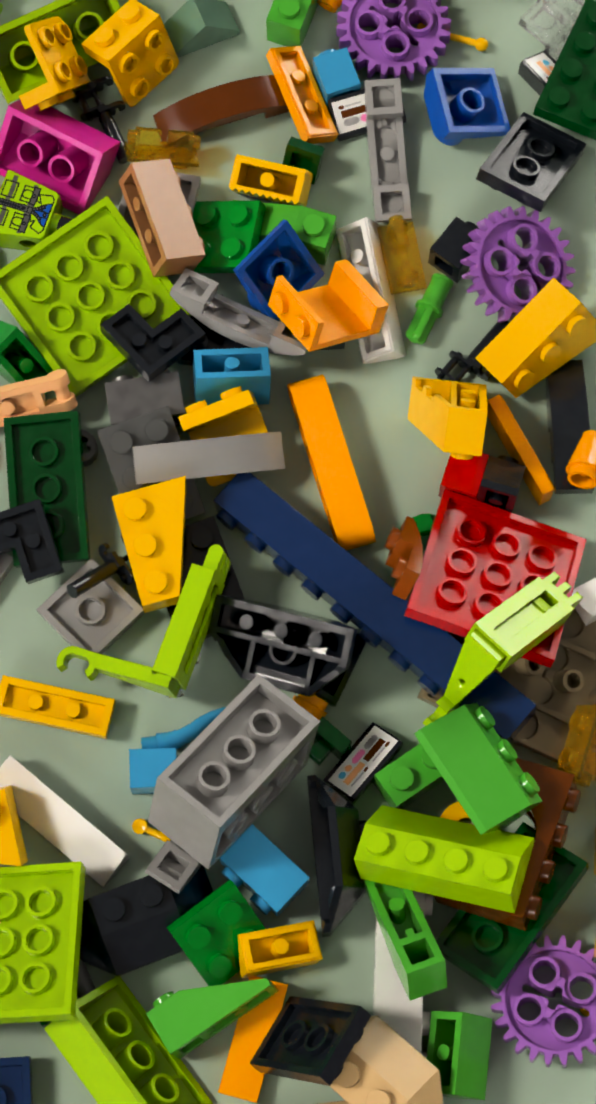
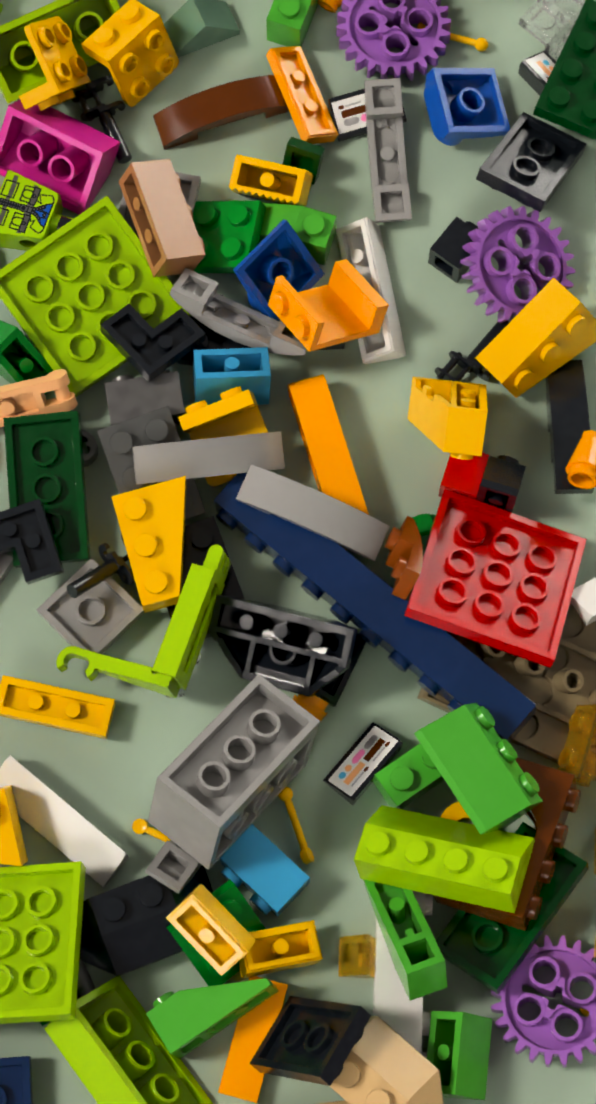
clear yellow hinge [125,126,201,169] -> none
dark azure brick [129,748,178,794] -> none
dark azure animal [141,707,226,749] -> none
black wedge [307,775,367,937] -> none
dark green tile [309,716,352,766] -> none
dark azure brick [313,47,361,108] -> none
clear yellow hinge [377,215,427,295] -> none
bright green axle [406,273,454,345] -> none
lime hinge [423,572,583,726] -> none
light orange tile [487,394,555,506] -> none
none -> yellow slope [166,884,255,976]
none -> light grey slope [235,464,390,561]
none -> yellow hinge [278,786,314,865]
none -> clear yellow slope [338,934,375,978]

